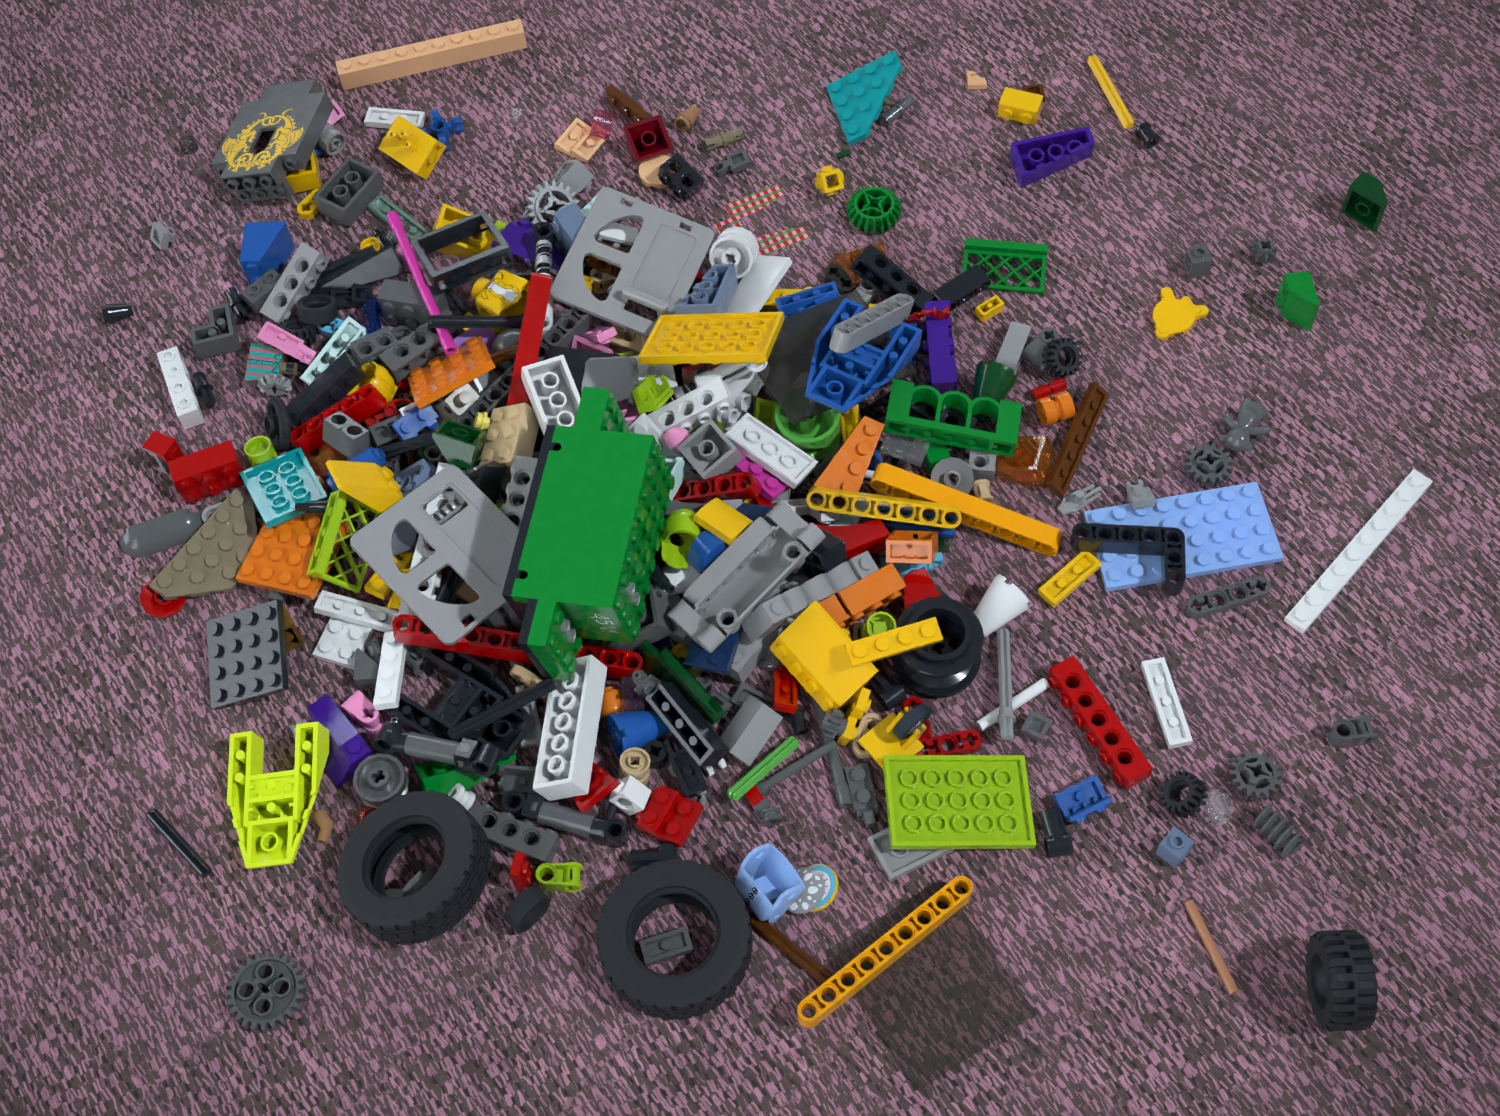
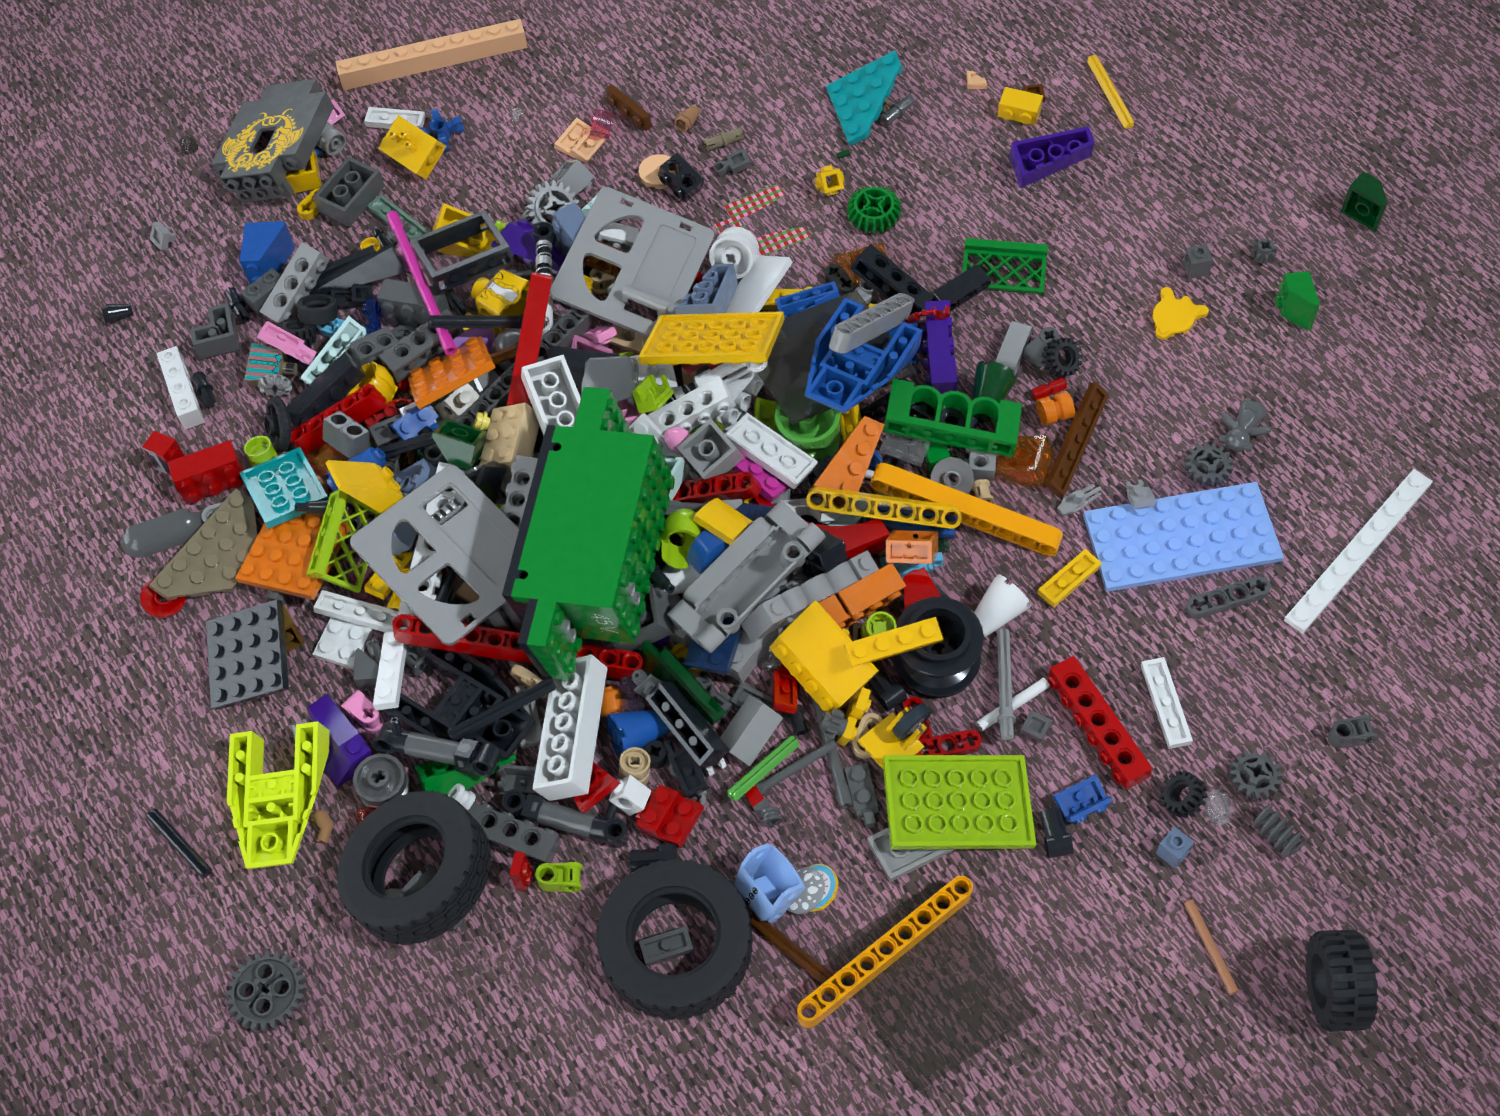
black tyre [504,885,551,934] -> none
dark red slope [623,115,674,164] -> none
yellow piece [975,295,1004,323] -> none
black beam [1070,523,1186,596] -> none
black bush [1135,122,1160,149] -> none

